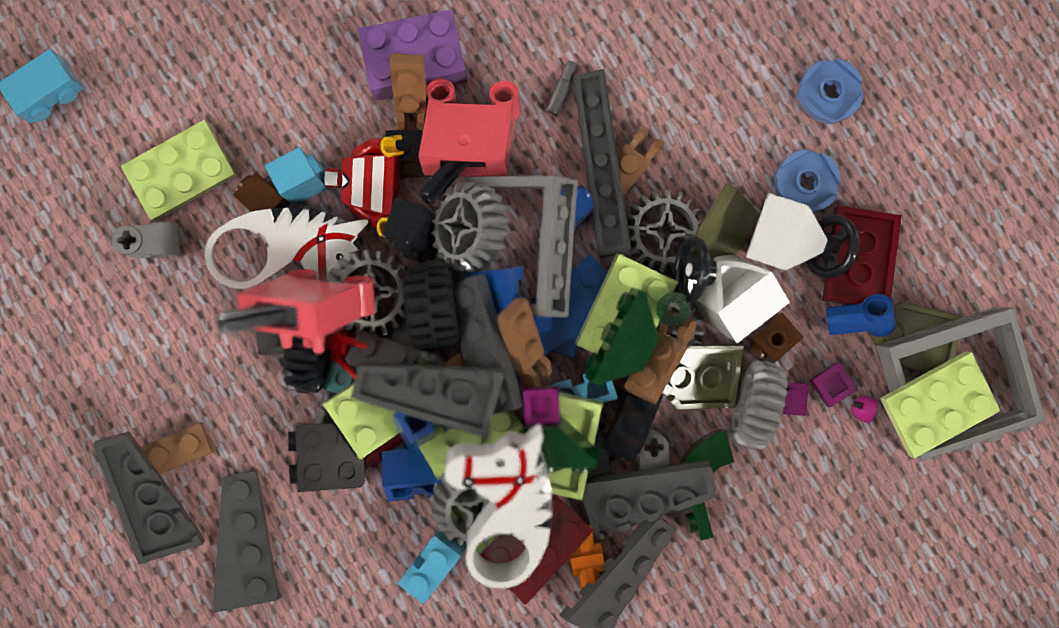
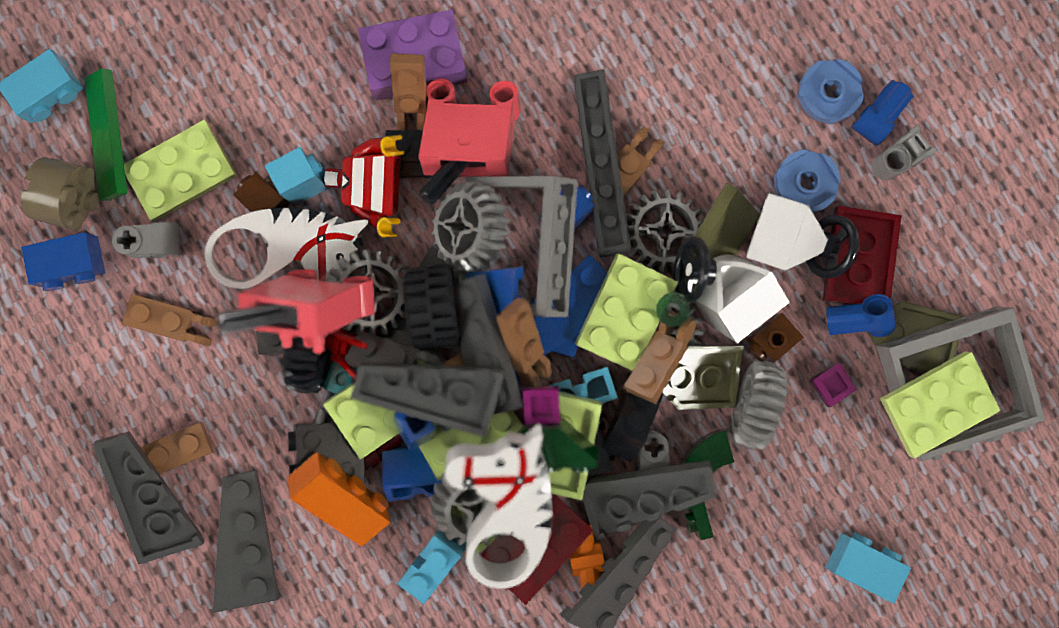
black brick [382,198,438,262] -> none
flat silver pin [545,61,578,117] -> none
dark green slope [585,287,659,385] -> none
magenta plate [782,382,808,416] -> none
dark pink hinge [851,396,879,424] -> none
none -> dark tan brick [21,157,99,231]
none -> blue brick [21,232,105,291]
none -> green tile [84,68,127,201]
none -> medium nougat hinge [122,294,217,346]
none -> orange brick [287,452,391,547]
none -> medium azure brick [825,532,911,604]
none -> blue piece [851,79,914,146]
none -> light grey piece [871,125,937,181]

